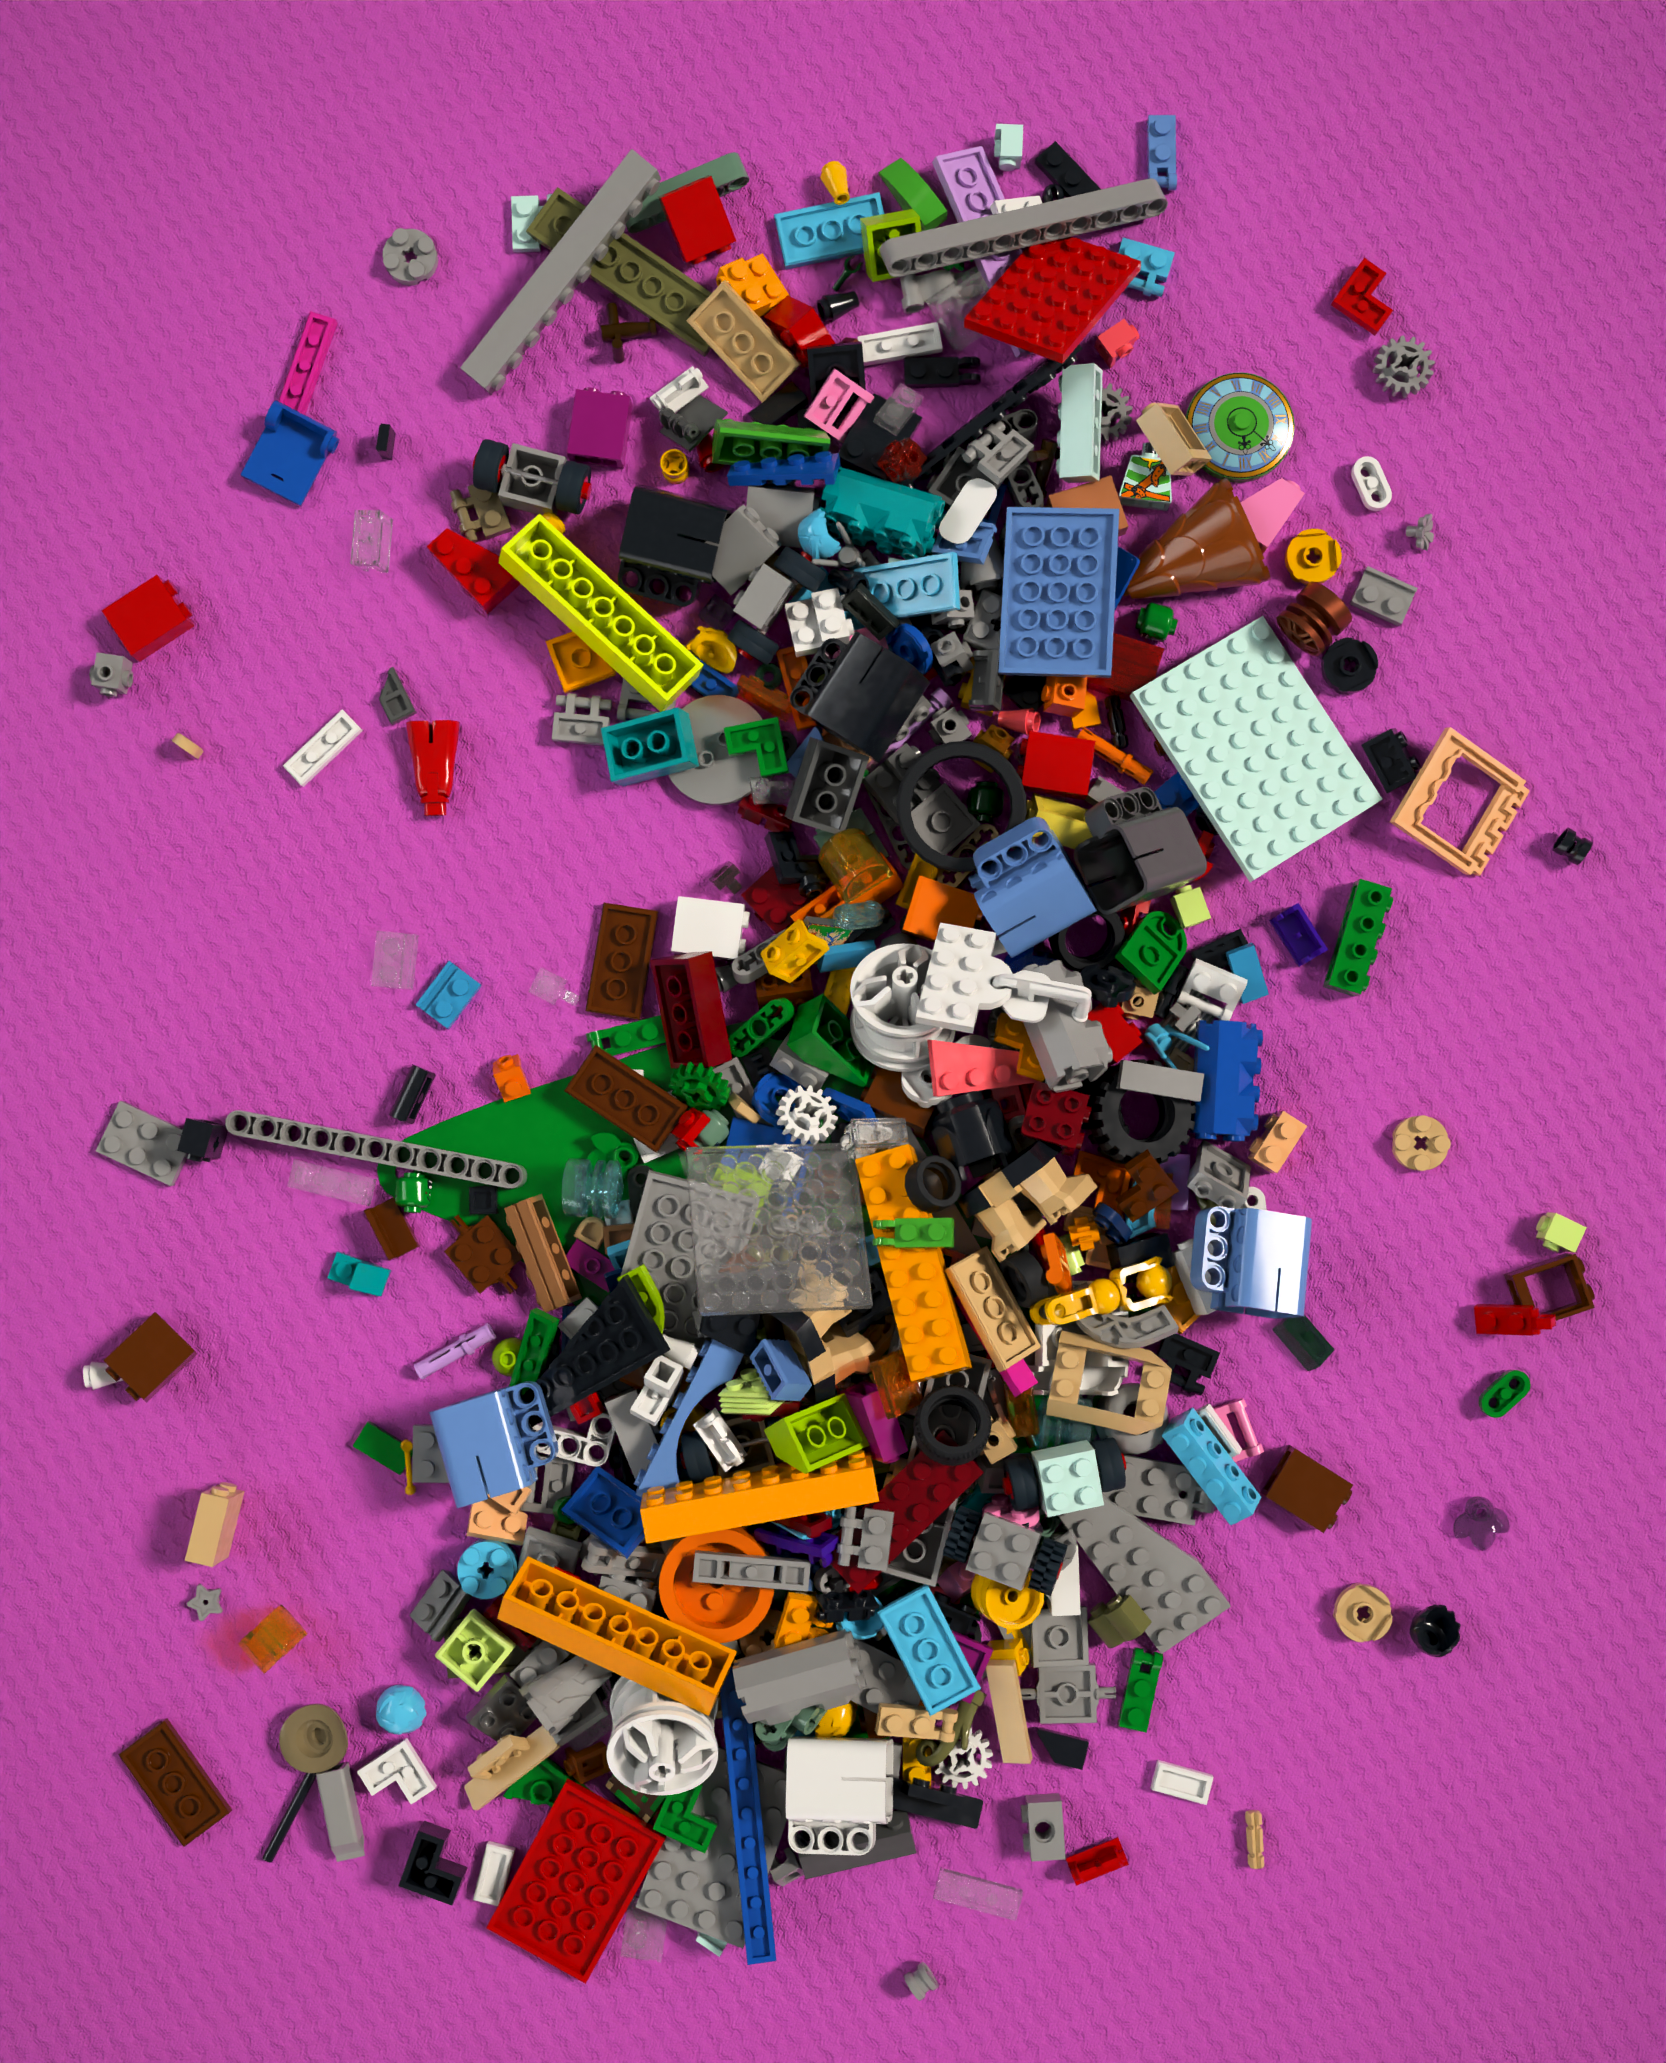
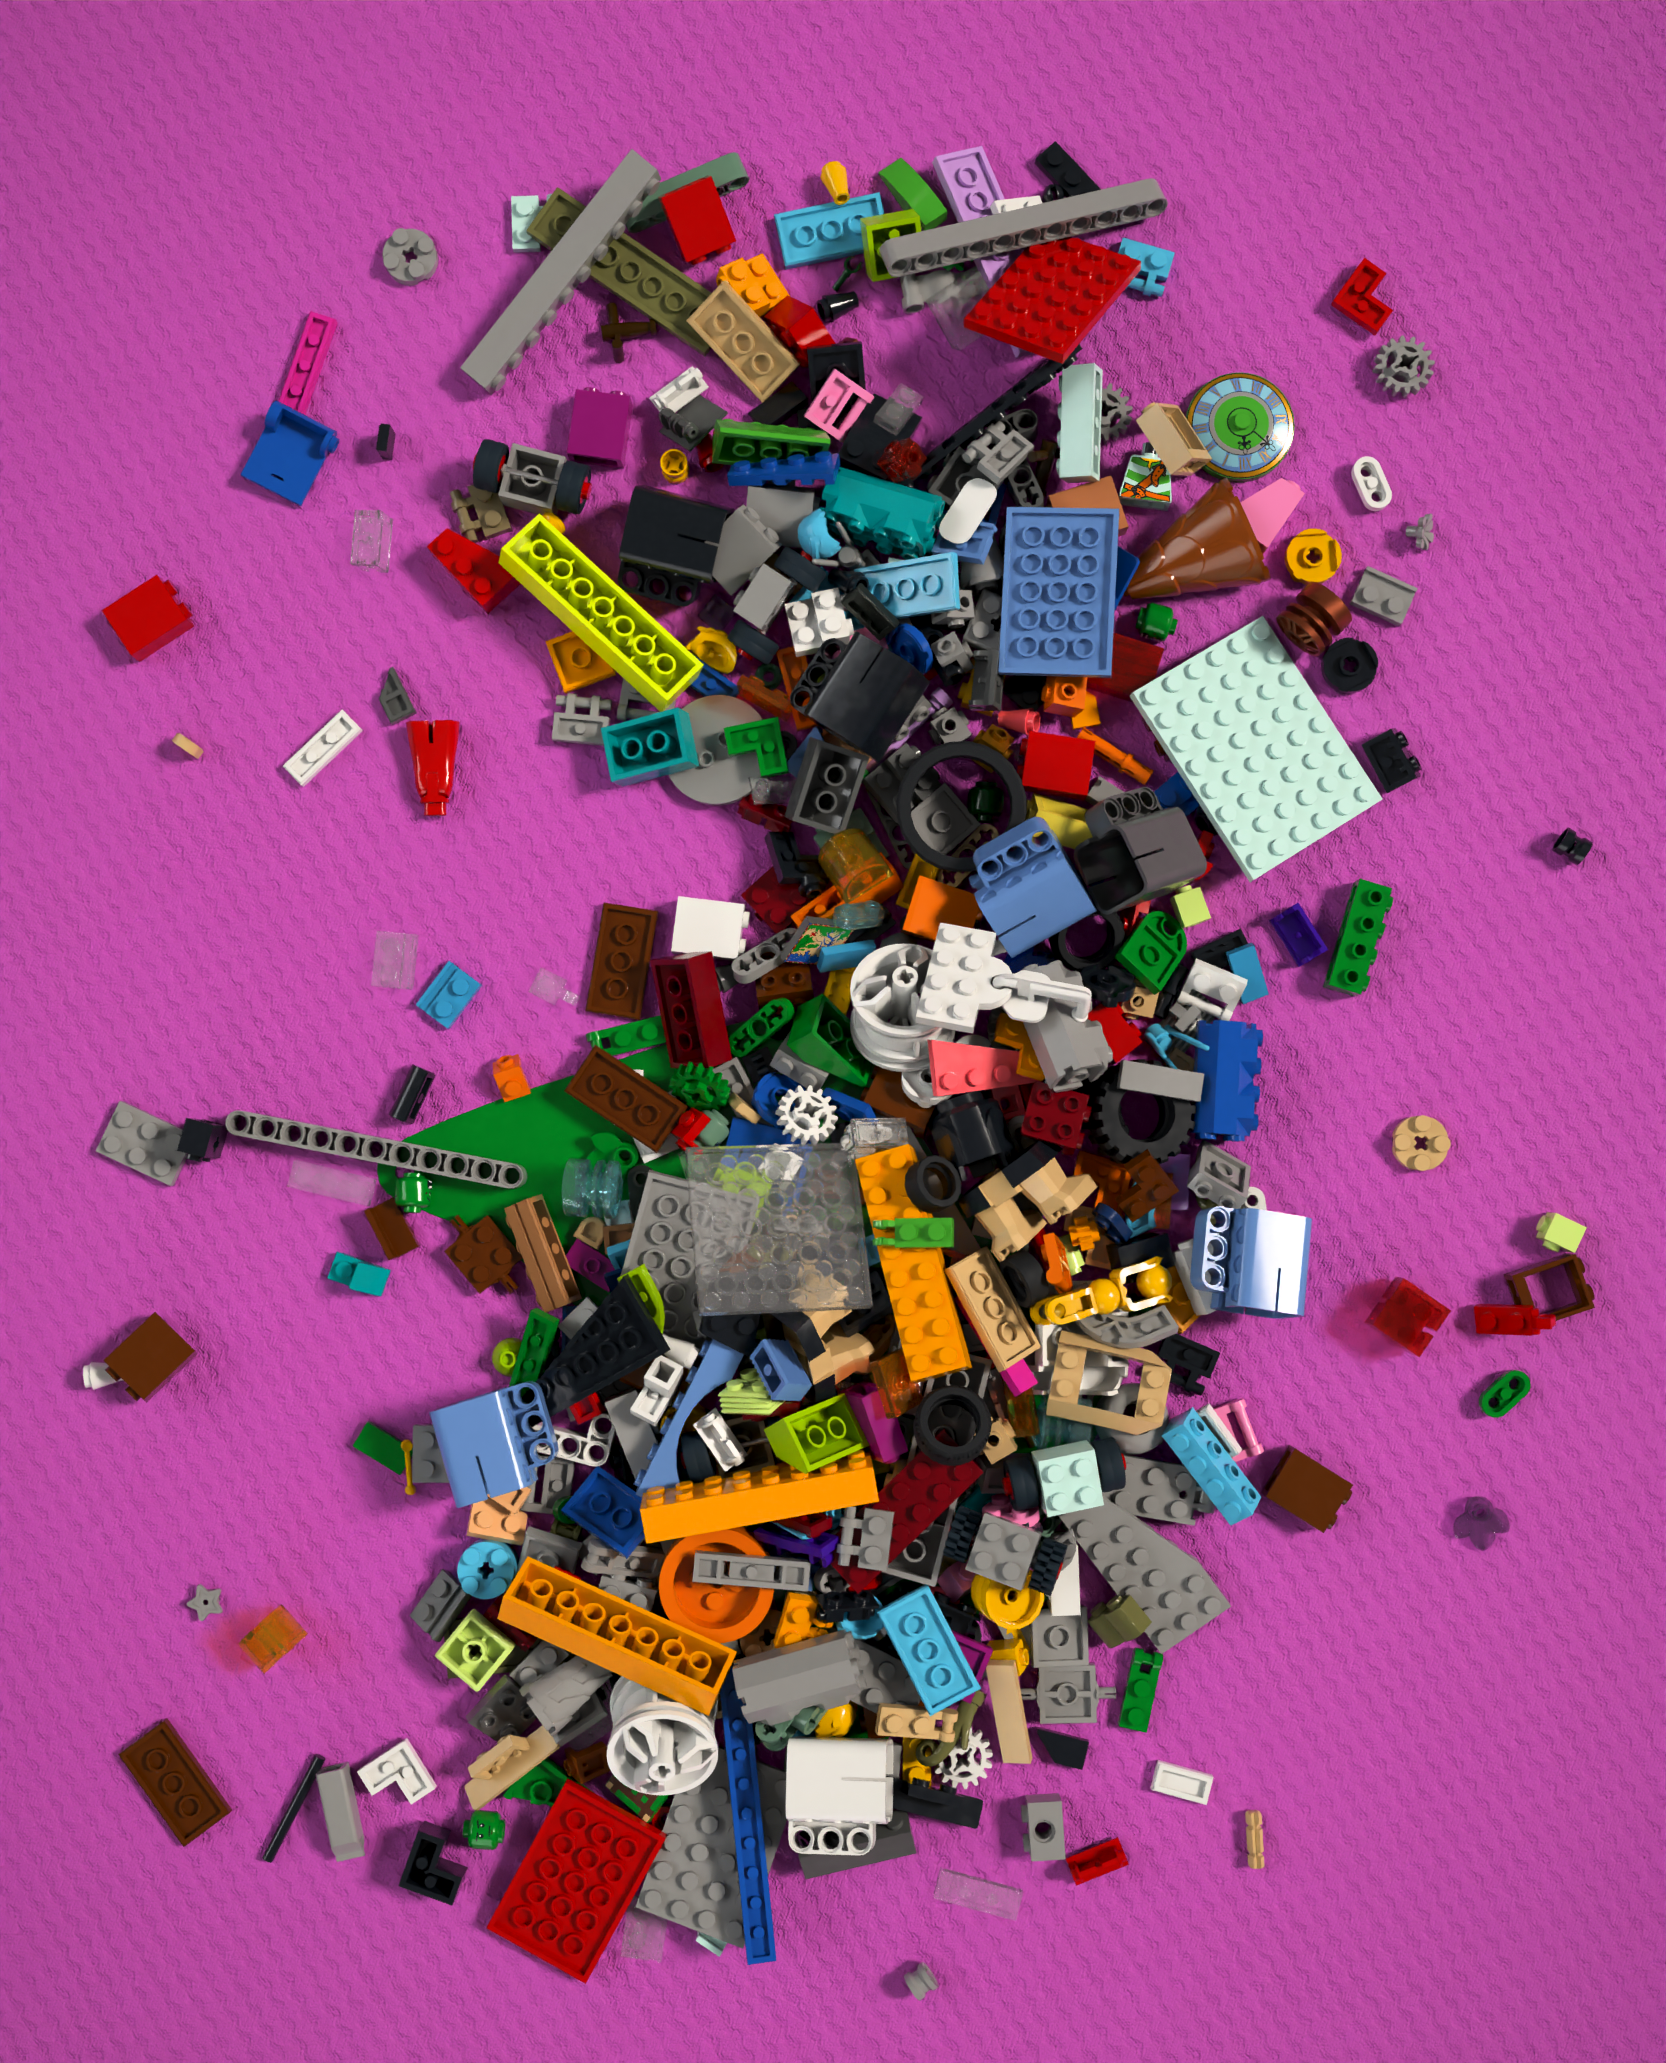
light grey brick [89,652,133,697] -> none
tan brick [185,1482,245,1567] -> none
dark tan hat [279,1704,348,1773] -> none
medium azure hair [376,1685,426,1735] -> none
lavender pin [414,1323,496,1380] -> none
black tile [469,1186,499,1215] -> none
white tile [473,1841,516,1906] -> none
green plate [653,1784,718,1853] -> none
clear smoke tile [709,861,742,895] -> none
yellow bracket [761,919,830,983] -> none
light grey tile [770,1847,804,1887] -> none
white plate [857,322,943,366] -> none
black hinge [904,357,981,388] -> none
light aqua brick [994,124,1023,171] -> none
coral brick [1094,319,1140,368] -> none
black axle [1104,695,1129,749] -> none
medium blue plate [1147,115,1177,191] -> none
light nougat brick [1248,1111,1307,1173] -> none
slope [1273,1315,1334,1371] -> none
tan plate [1333,1583,1392,1642] -> none
light nougat hinge [1390,727,1530,876] -> none
black hair [1409,1604,1460,1657] -> none
none -> green head [463,1810,506,1850]
none -> clear red piece [1364,1276,1451,1357]

